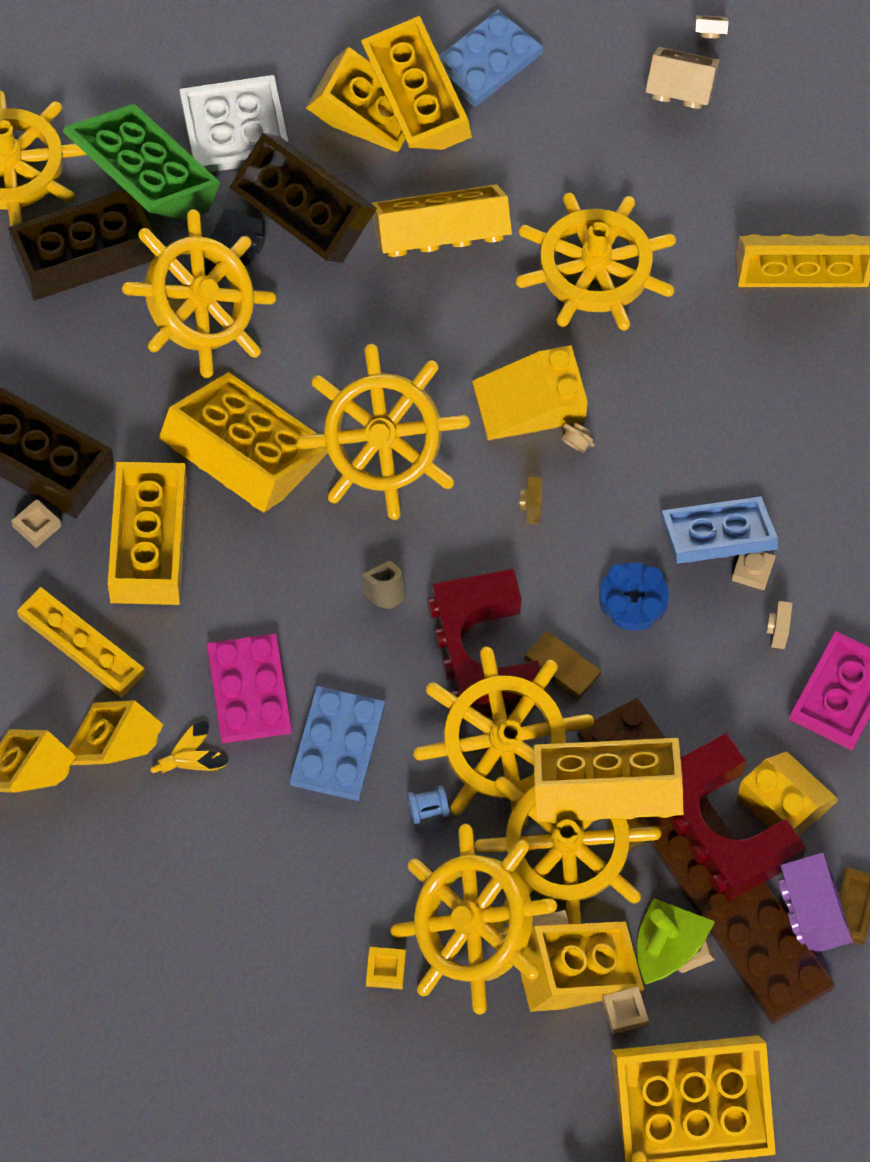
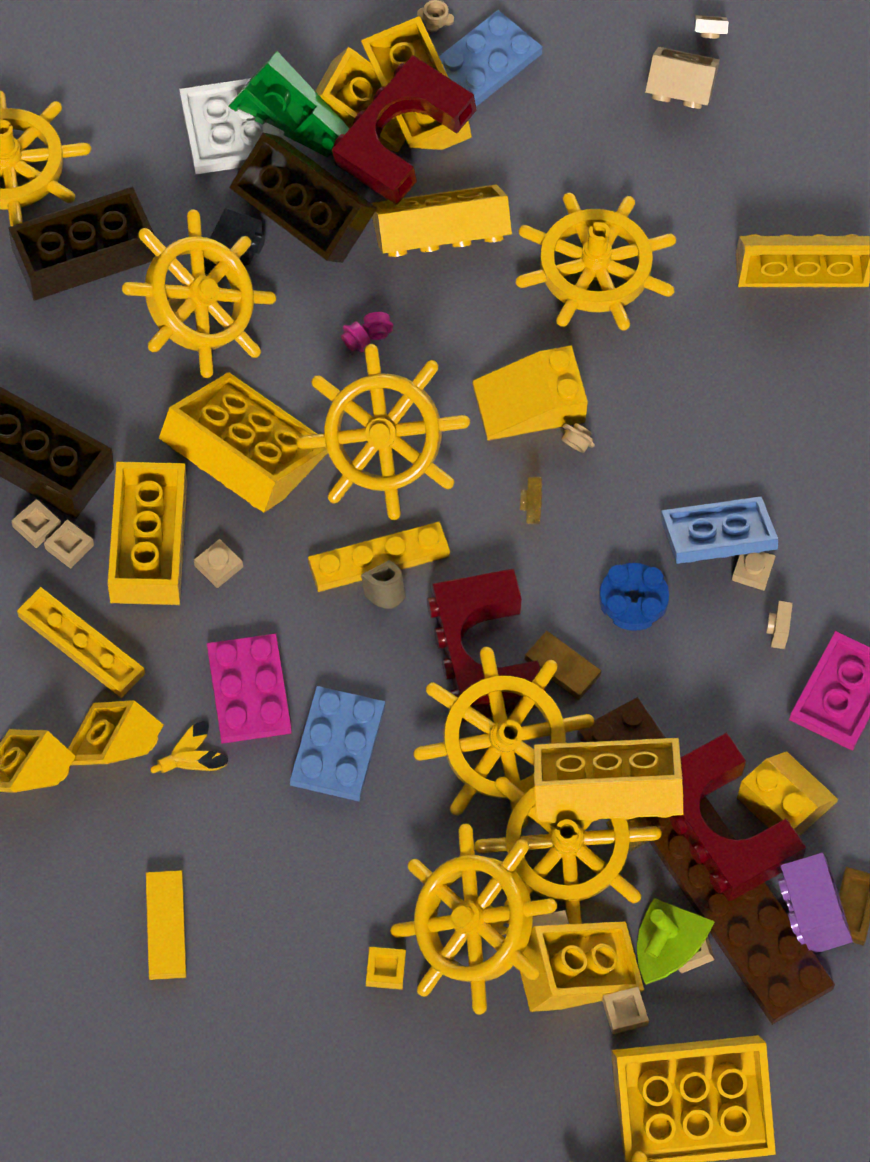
bright green slope [63,104,220,220] -> none
medium blue bush [407,785,450,824] -> none
none -> tan plate [44,519,94,569]
none -> yellow tile [146,870,186,980]
none -> tan plate [194,539,243,588]
none -> green wedge [228,51,350,157]
none -> yellow plate [308,521,450,592]
none -> dark red arch [332,55,477,205]
none -> dark pink plate [341,321,371,353]
none -> dark pink plate [362,312,393,340]
none -> tan plate [417,0,454,32]

